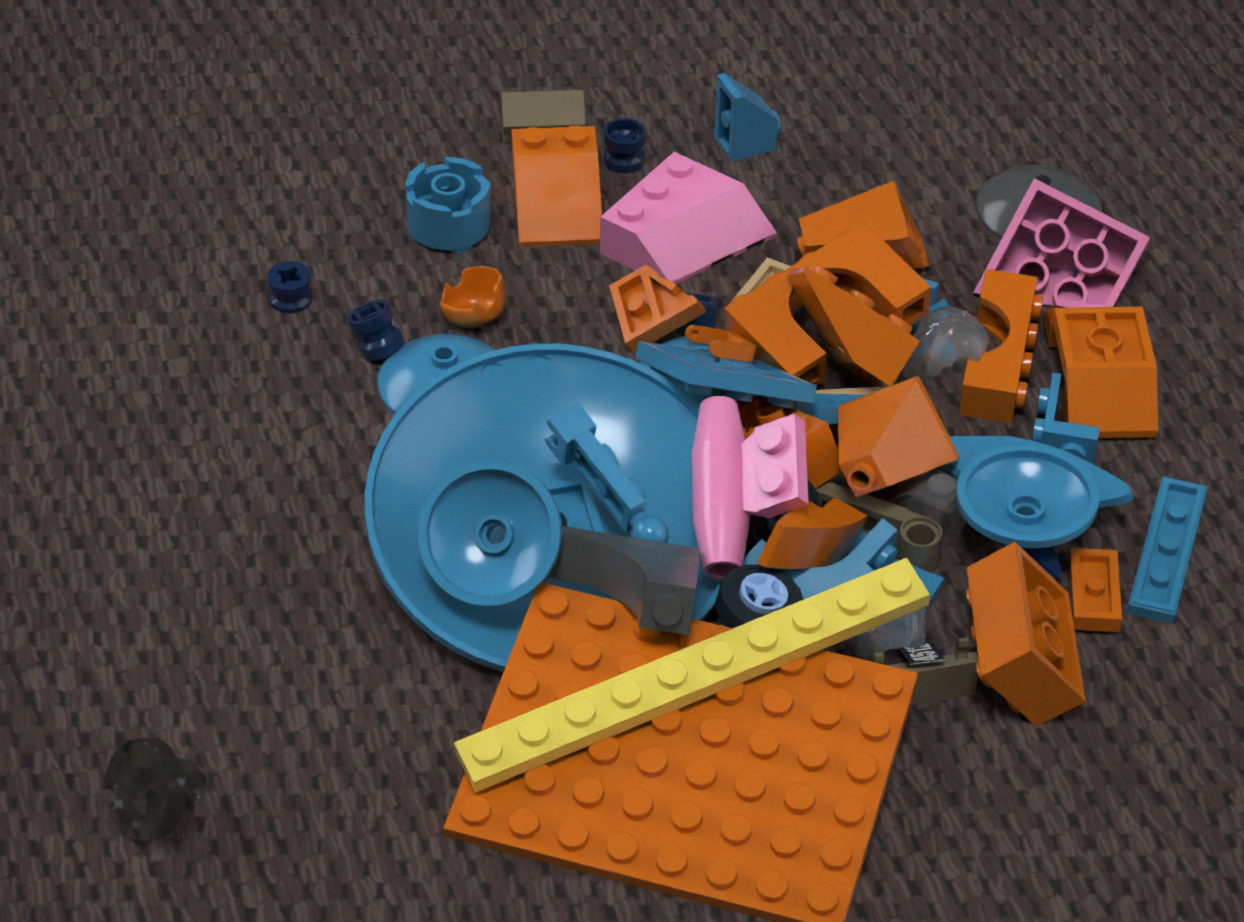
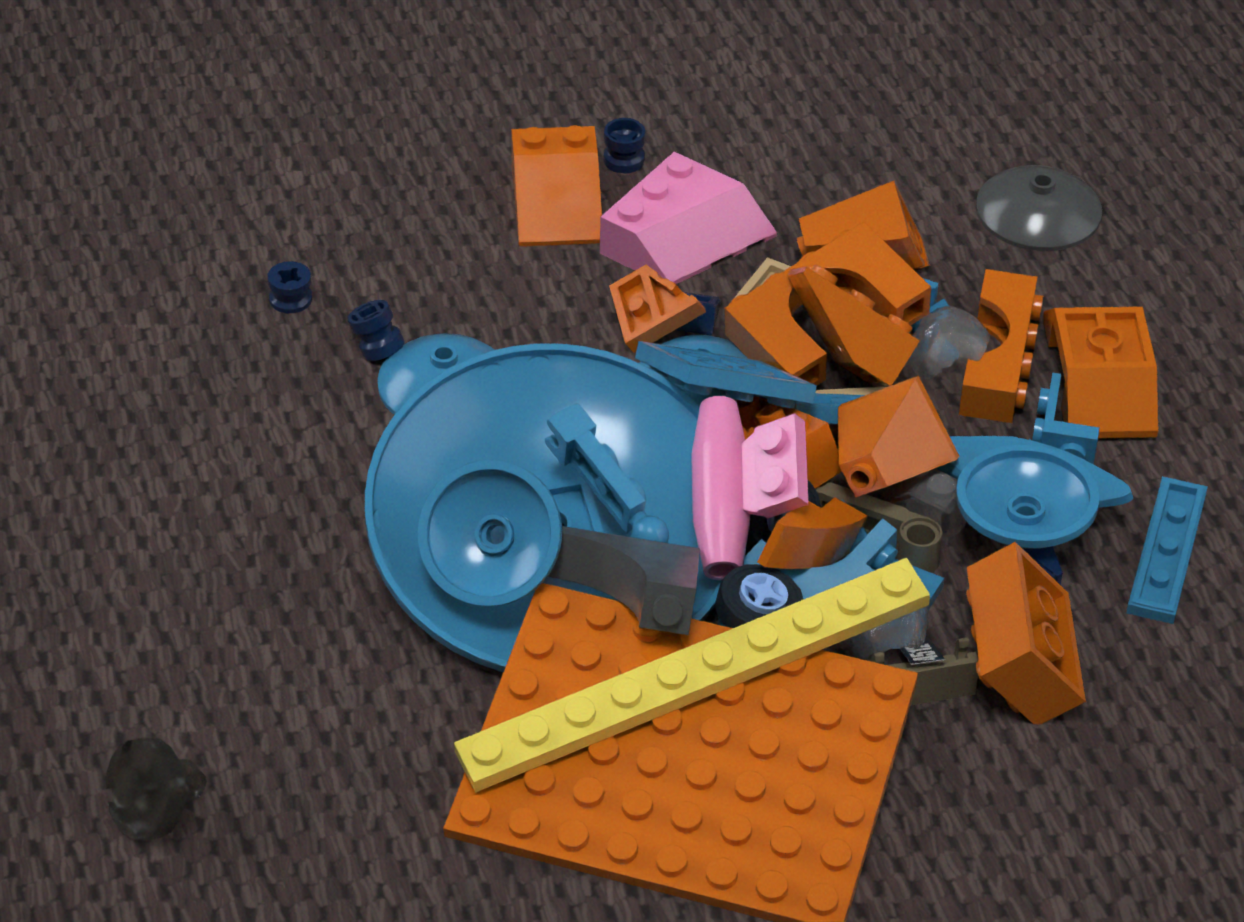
dark azure brick [405,157,491,254] -> none
orange hair [439,266,506,329] -> none
dark tan hinge [501,90,586,143] -> none
orange piece [685,325,756,362] -> none
dark azure slope [714,73,781,161] -> none
bright pink wedge [973,178,1150,308] -> none
orange plate [1068,547,1122,633] -> none

